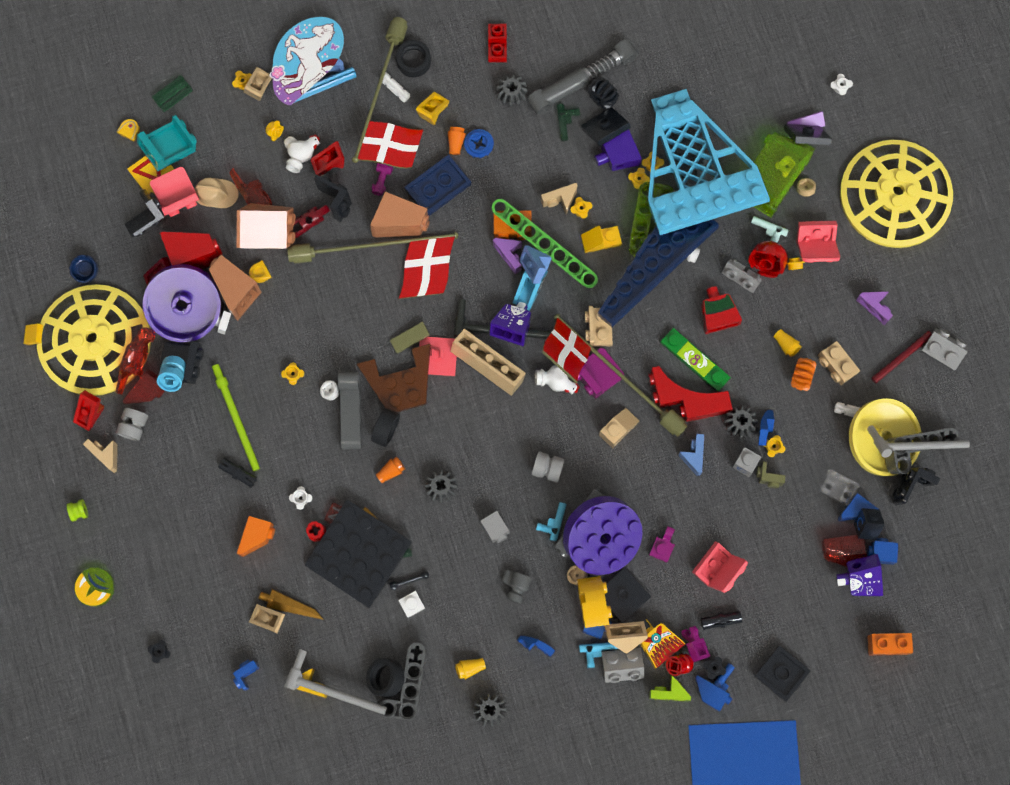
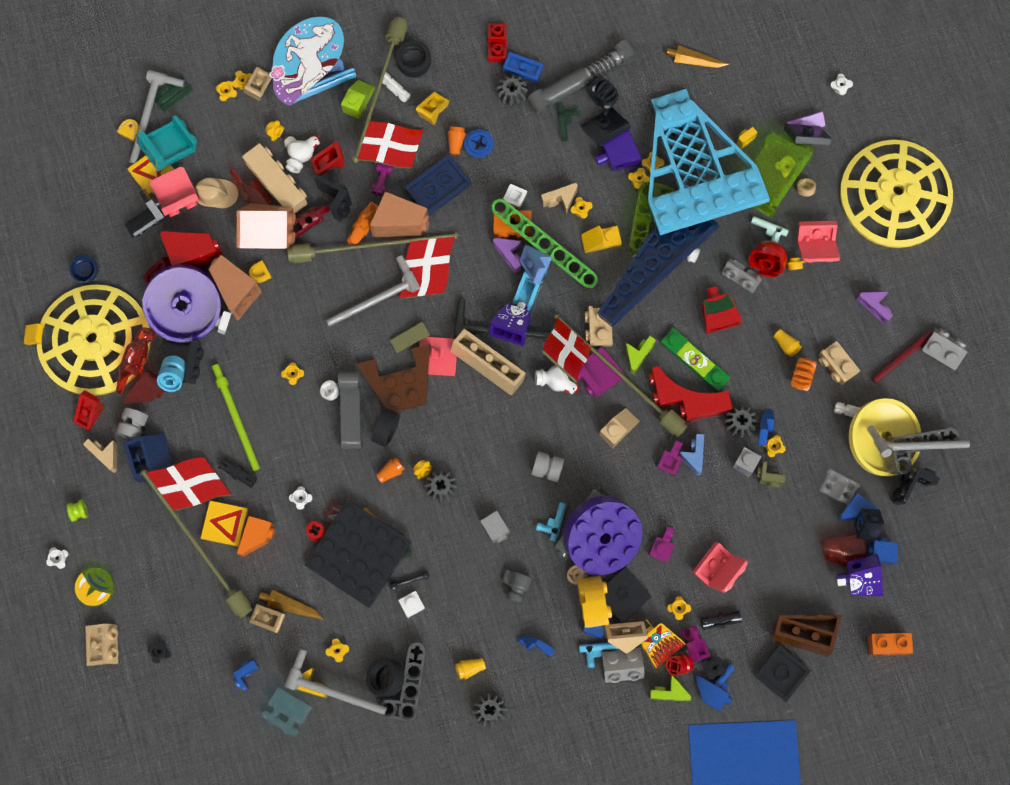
none -> white plate [46,547,68,569]
none -> tan bracket [86,624,119,666]
none -> dark blue slope [123,434,174,482]
none -> light grey bar [129,70,185,164]
none -> flag [140,457,253,619]
none -> yellow tile [201,501,249,547]
none -> yellow plate [216,81,237,101]
none -> tan brick [242,143,307,214]
none -> clear light blue plate [261,687,312,737]
none -> light grey bar [326,255,420,326]
none -> yellow plate [326,639,349,662]
none -> lime slope [341,80,375,120]
none -> orange hinge [347,202,379,246]
none -> yellow plate [413,460,433,479]
none -> blue plate [503,52,544,83]
none -> white plate [503,184,527,210]
none -> lime slope [625,336,656,375]
none -> magenta plate [657,440,683,476]
none -> pearl gold bar [666,45,729,68]
none -> yellow plate [667,596,691,620]
none -> yellow plate [736,127,757,149]
none -> reddish brown wedge [770,614,842,657]

